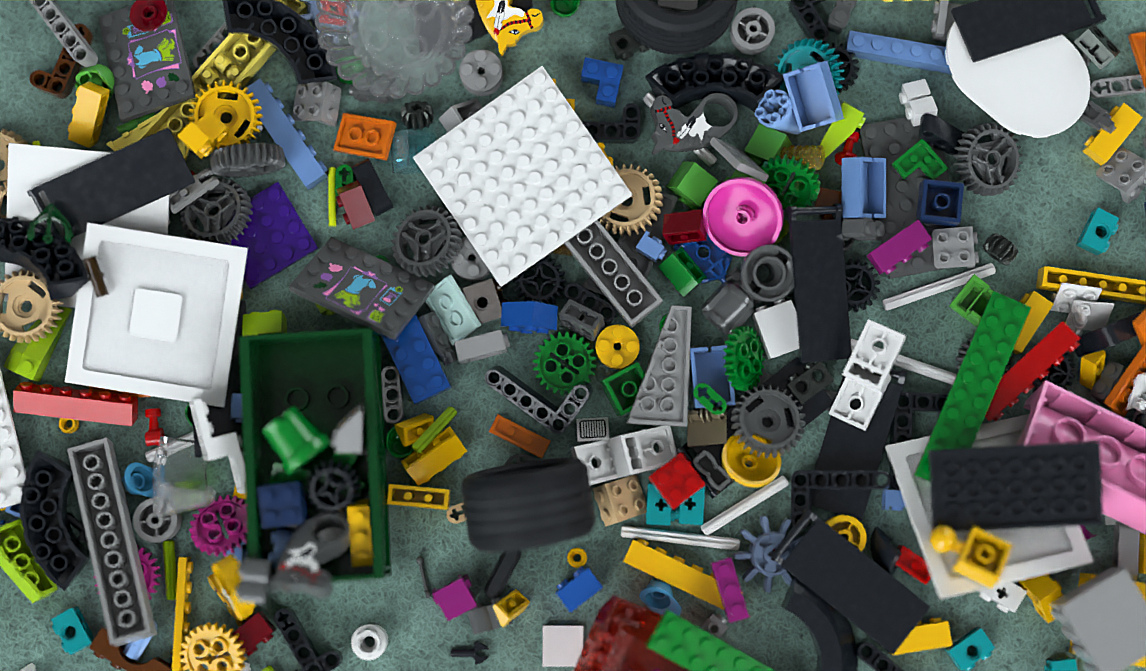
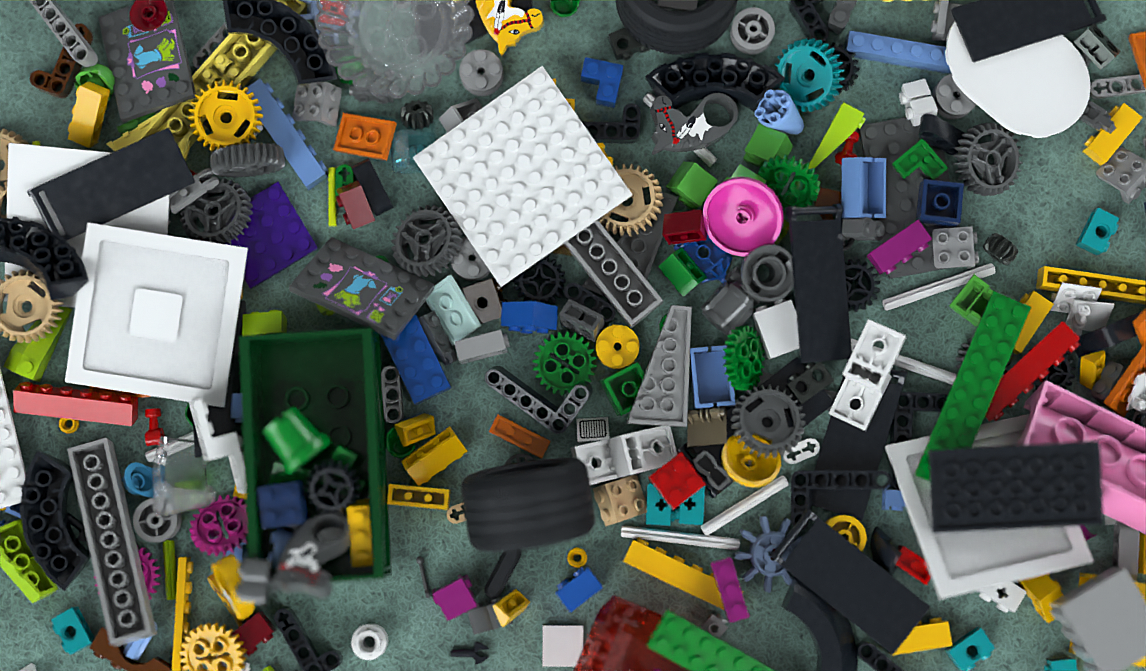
dark green helmet [27,204,73,243] -> none
dark brown pin [83,256,109,298] -> none
yellow brick [178,110,229,159] -> none
light grey slope [332,404,363,453] -> none
lime axle [412,406,457,454] -> none
medium blue brick [636,231,668,263] -> none
dark azure piece [639,578,681,618] -> none
green beam [693,383,727,415] -> none
light grey tile [710,137,769,182] -> none
clear yellow piece [780,145,825,170] -> none
medium blue piece [783,61,844,132] -> none
yellow brick [930,526,1013,588] -> none
none -> white beam [783,438,820,464]
none -> light grey wheel [932,73,976,119]

